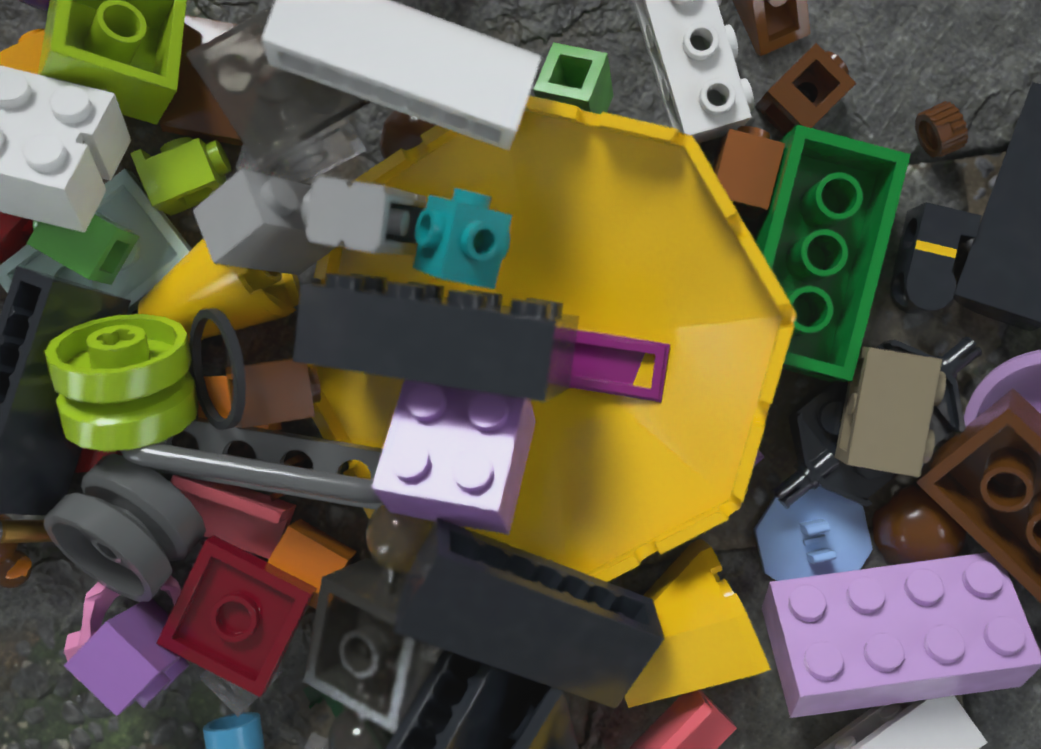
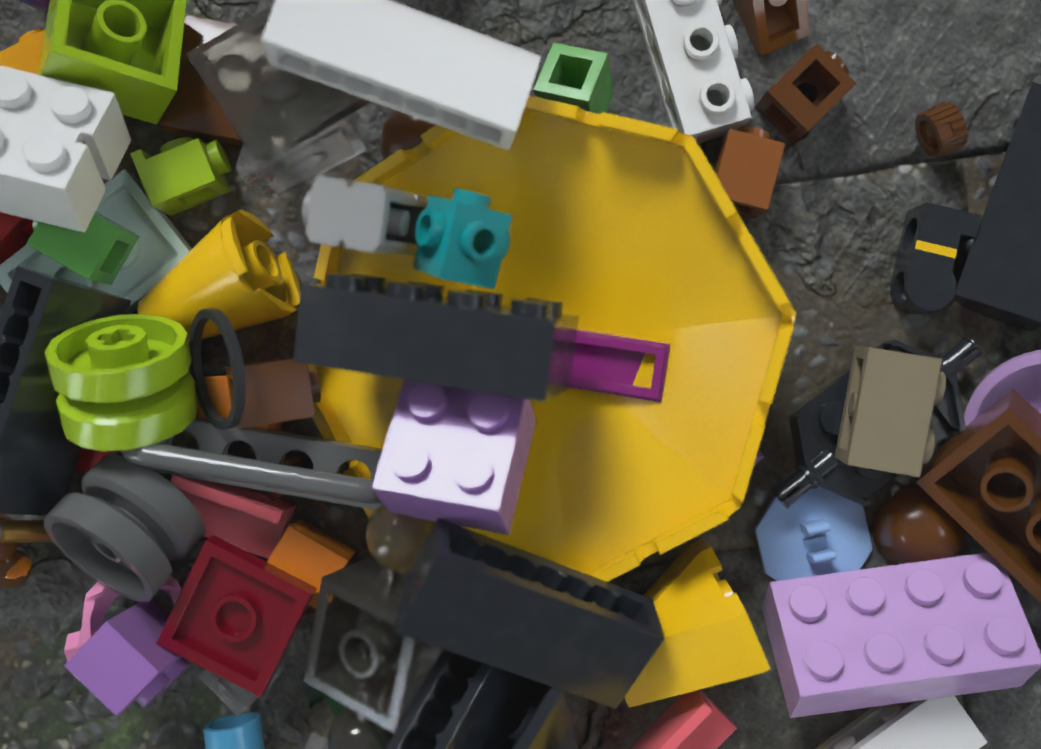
light grey brick [193,169,337,275] -> none
green brick [754,124,911,382] -> none

